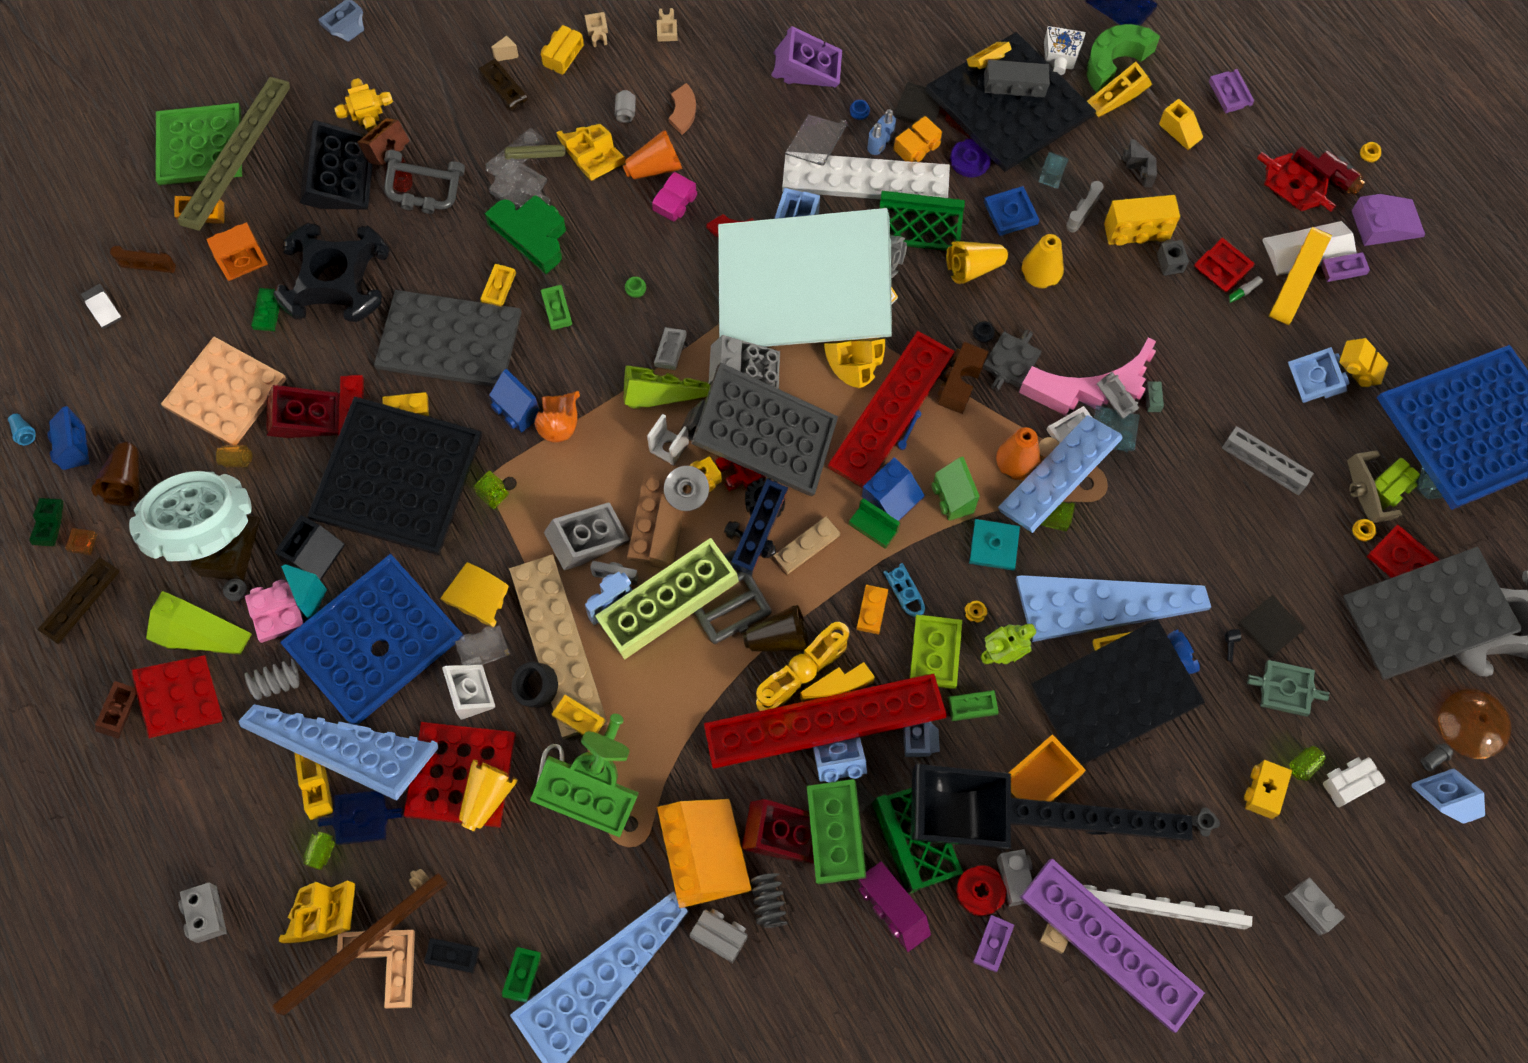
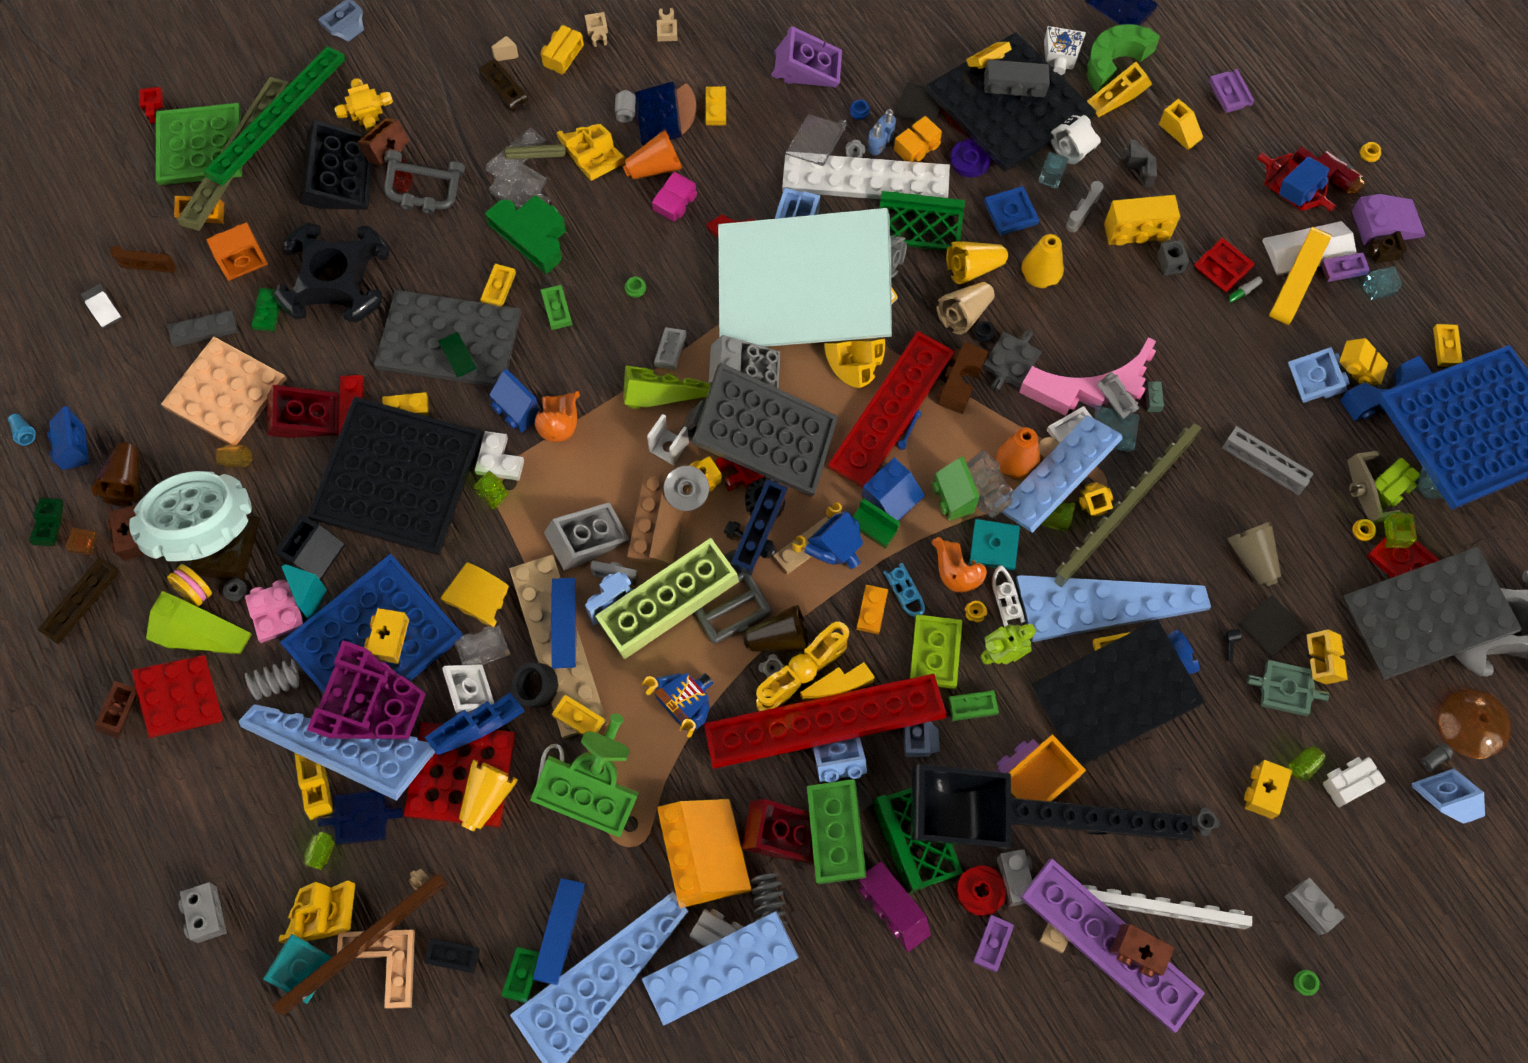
none -> copper brick [108,505,146,561]
none -> red plate [139,87,163,124]
none -> yellow head [167,564,212,607]
none -> dark grey plate [168,310,238,347]
none -> green plate [204,46,345,186]
none -> teal plate [263,933,332,1004]
none -> magenta wedge [307,640,426,739]
none -> yellow brick [364,608,409,664]
none -> blue slope [425,693,525,755]
none -> dark green slope [438,332,477,378]
none -> white plate [475,431,524,481]
none -> blue slope [533,878,585,985]
none -> blue slope [551,578,577,669]
none -> clear blue plate [635,81,682,146]
none -> torso [641,673,713,738]
none -> light blue plate [642,911,799,1026]
none -> yellow plate [706,86,726,125]
none -> light grey plate [758,654,785,678]
none -> blue torso [791,502,863,569]
none -> light grey plate [845,140,865,158]
none -> orange piece [932,537,987,593]
none -> tan cone [936,282,995,335]
none -> clear brick [966,450,1013,518]
none -> white piece [992,565,1026,627]
none -> medium lavender plate [995,739,1039,773]
none -> white brick [1051,115,1101,164]
none -> olive plate [1054,423,1202,588]
none -> yellow brick [1078,482,1113,516]
none -> copper brick [1110,924,1175,978]
none -> dark tan cone [1227,522,1281,587]
none -> blue brick [1279,156,1329,207]
none -> bright green plate [1293,970,1320,996]
none -> yellow piece [1306,629,1348,684]
none -> blue arch [1340,356,1433,421]
none -> clear light blue brick [1363,266,1402,300]
none -> dark brown brick [1368,231,1407,264]
none -> clear neon green brick [1384,511,1417,548]
none -> yellow plate [1433,324,1463,367]

